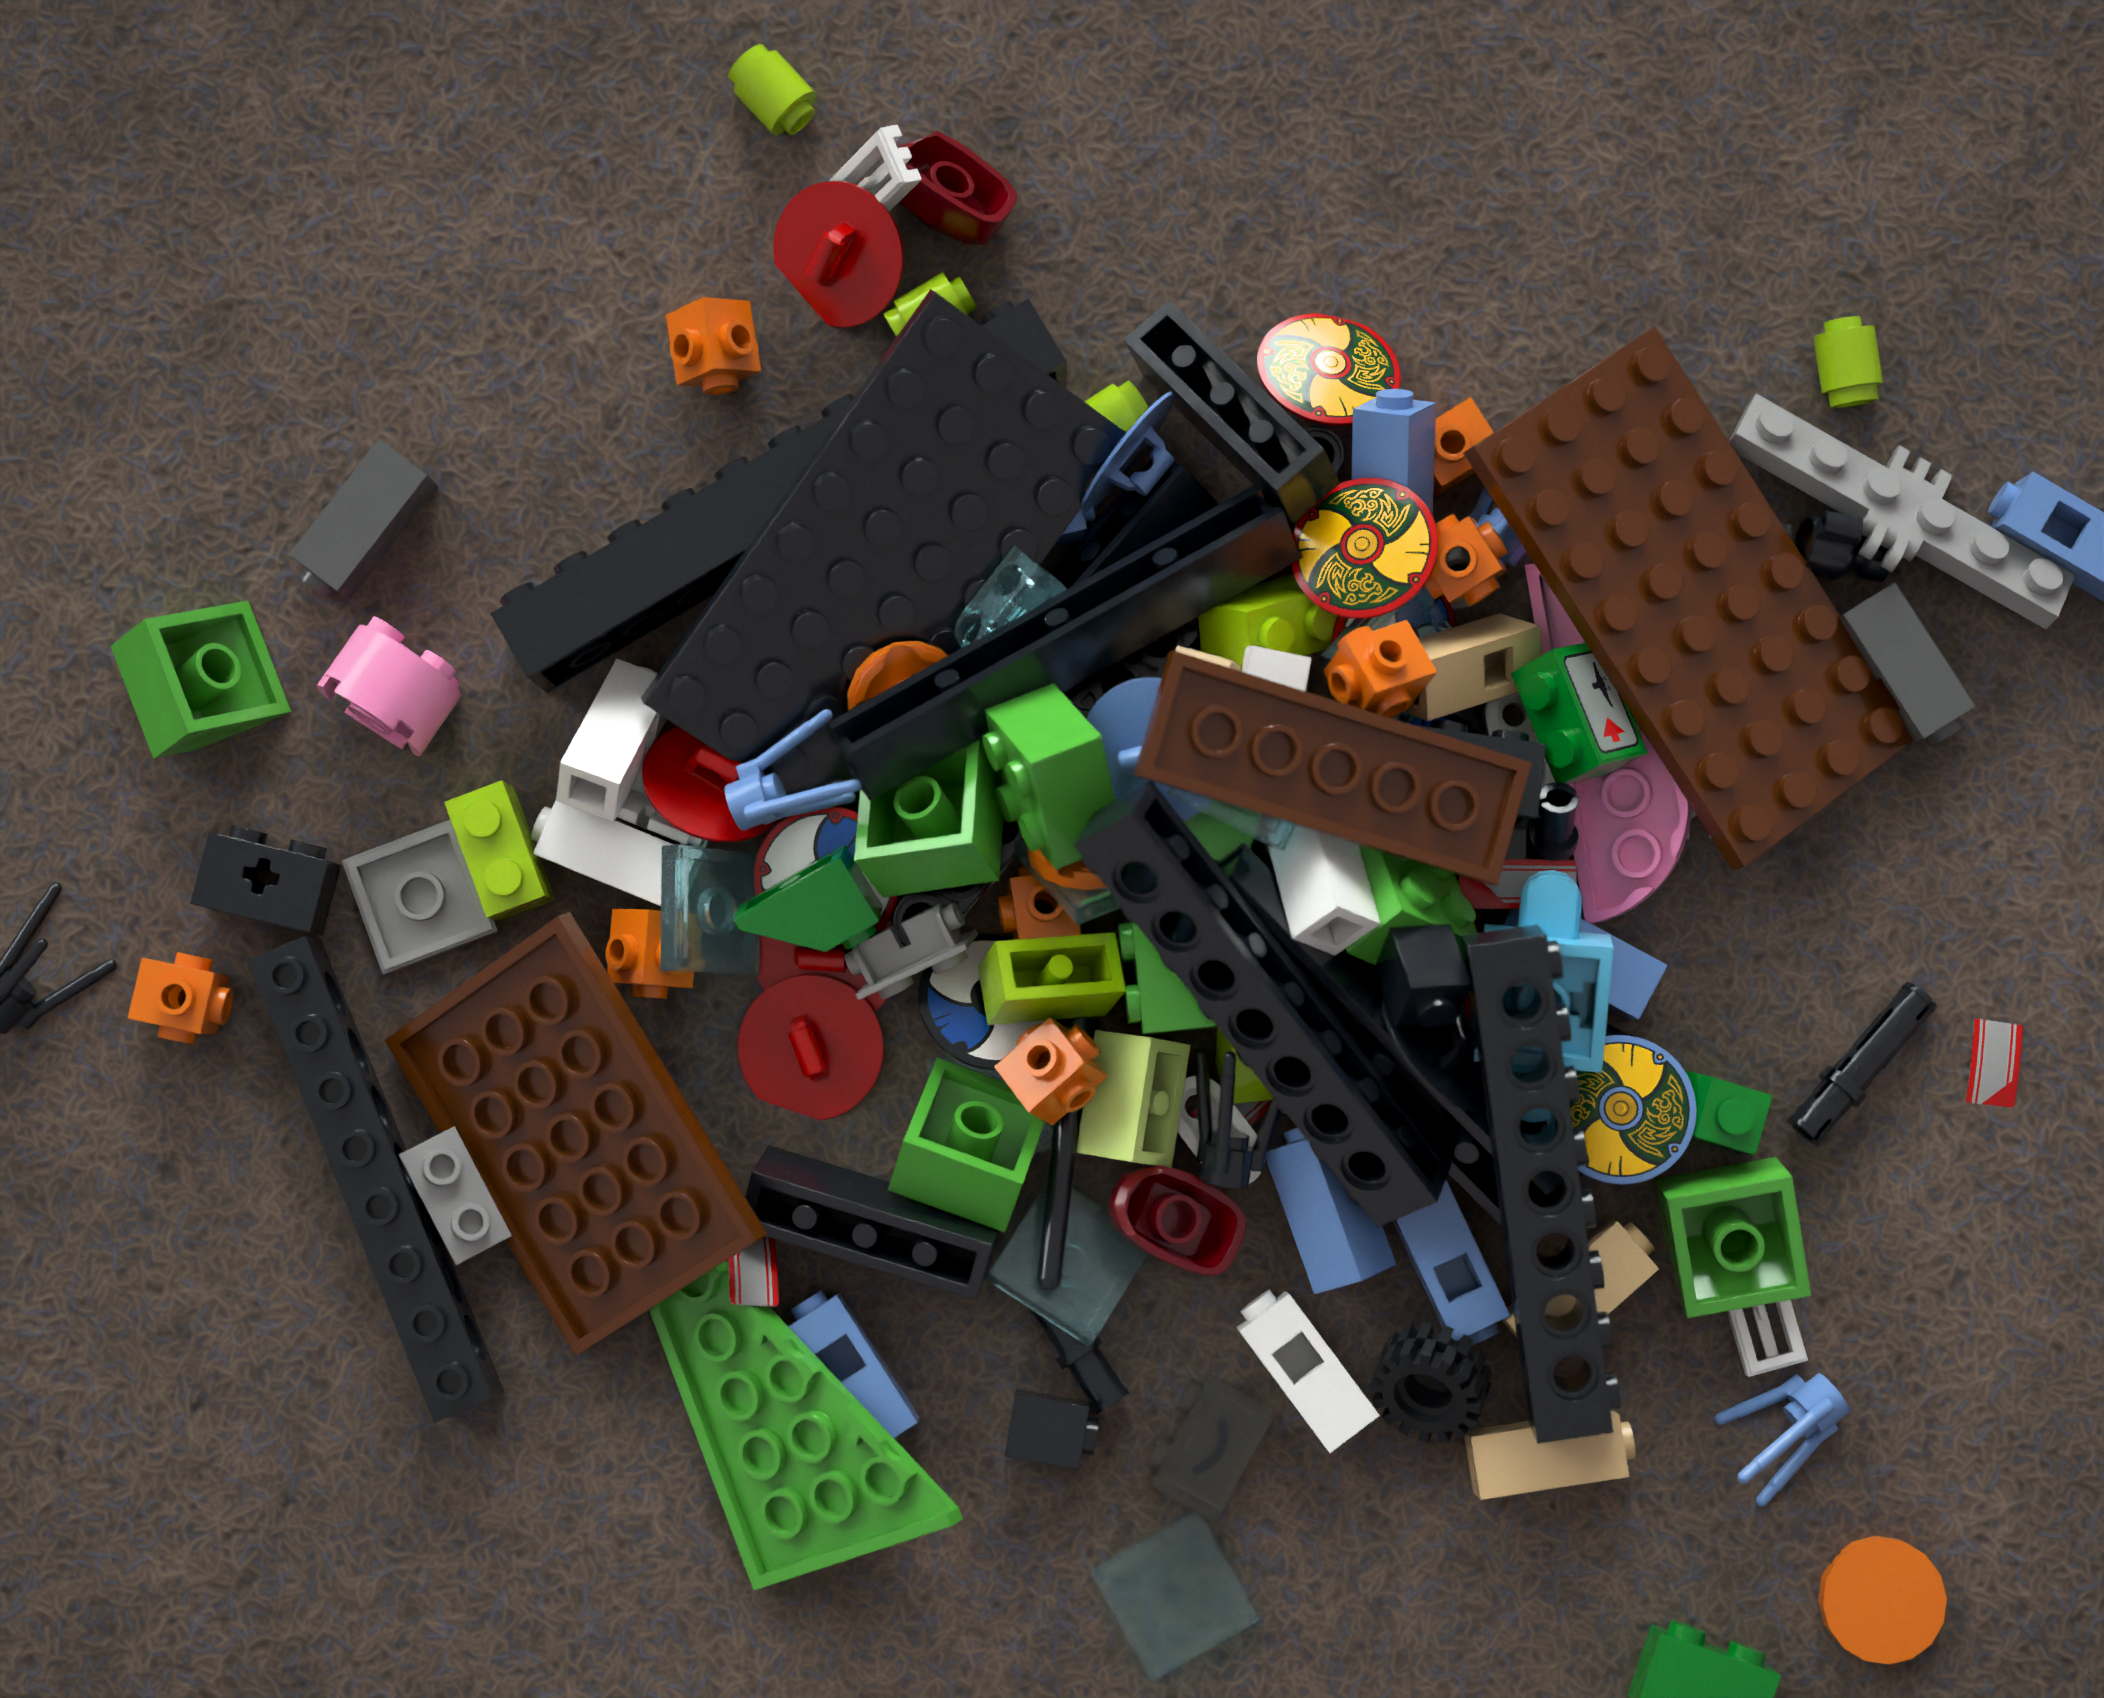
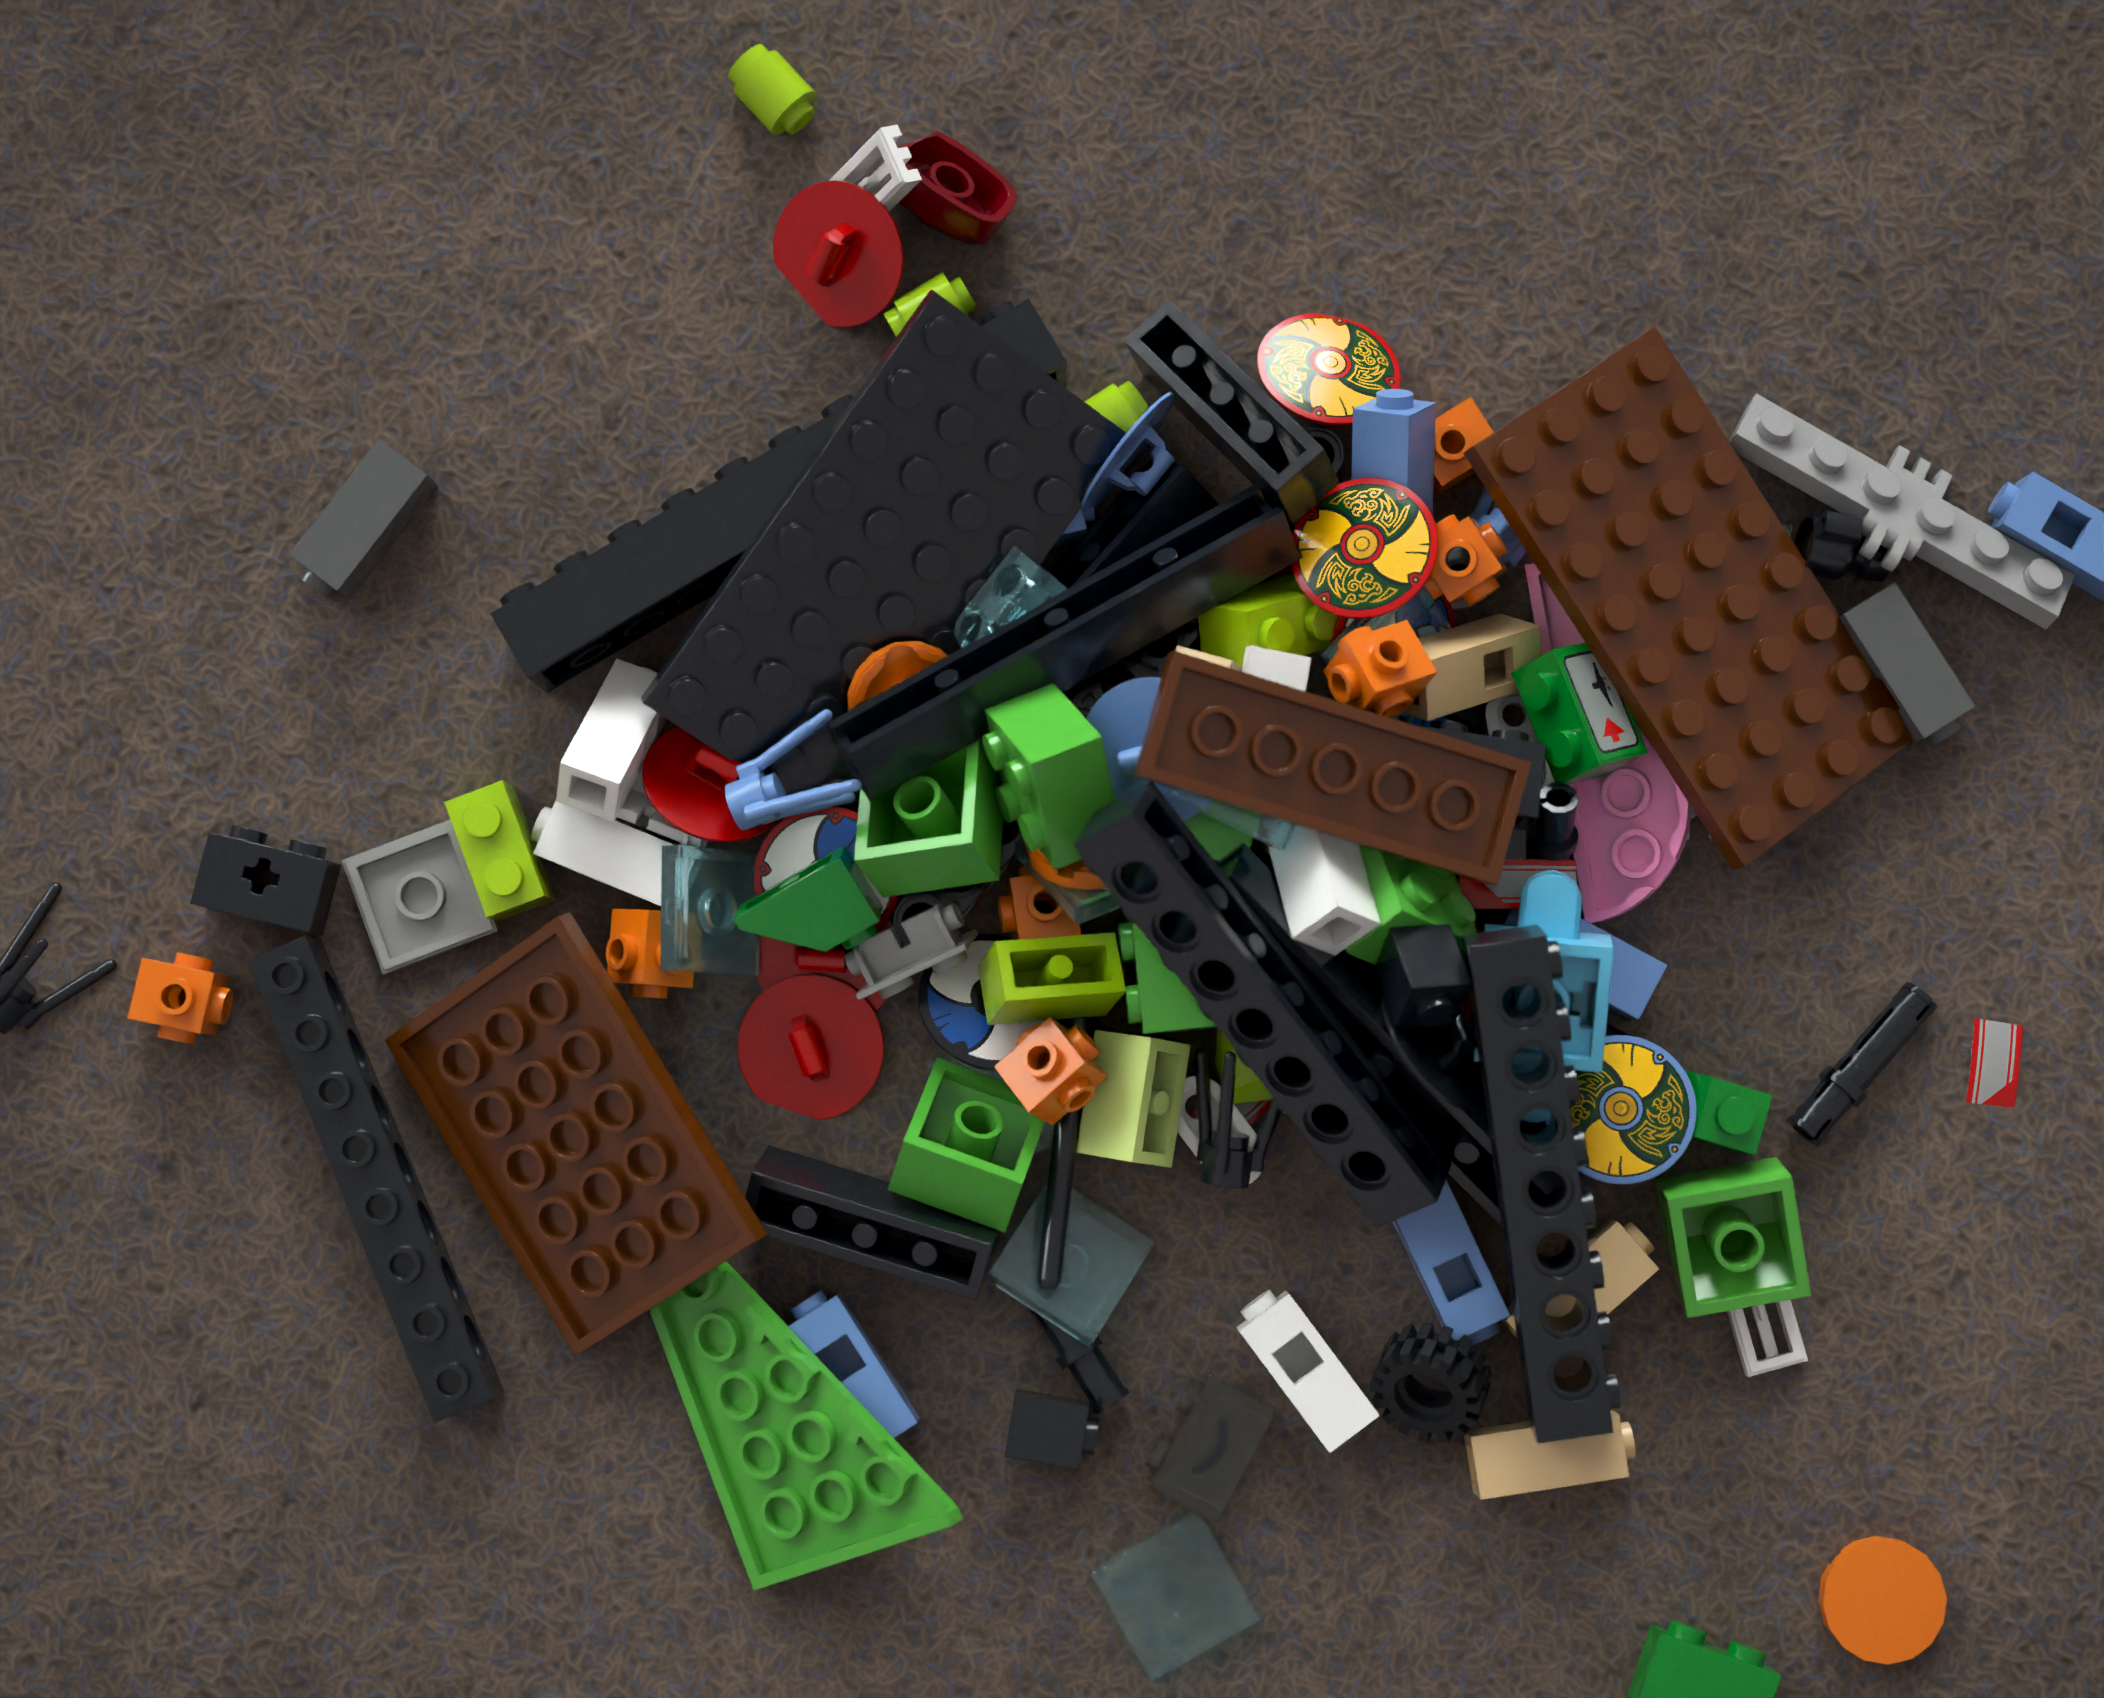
bright green slope [110,601,291,759] -> none
bright pink brick [316,617,462,756] -> none
light grey hinge [398,1126,512,1266] -> none
orange brick [665,297,761,395] -> none
light grey sticker [728,1236,779,1307] -> none
dark red piece [1107,1166,1246,1276] -> none
medium blue brick [1265,1127,1396,1294] -> none
medium blue plant [1714,1373,1850,1507] -> none
lime brick [1813,316,1883,409] -> none

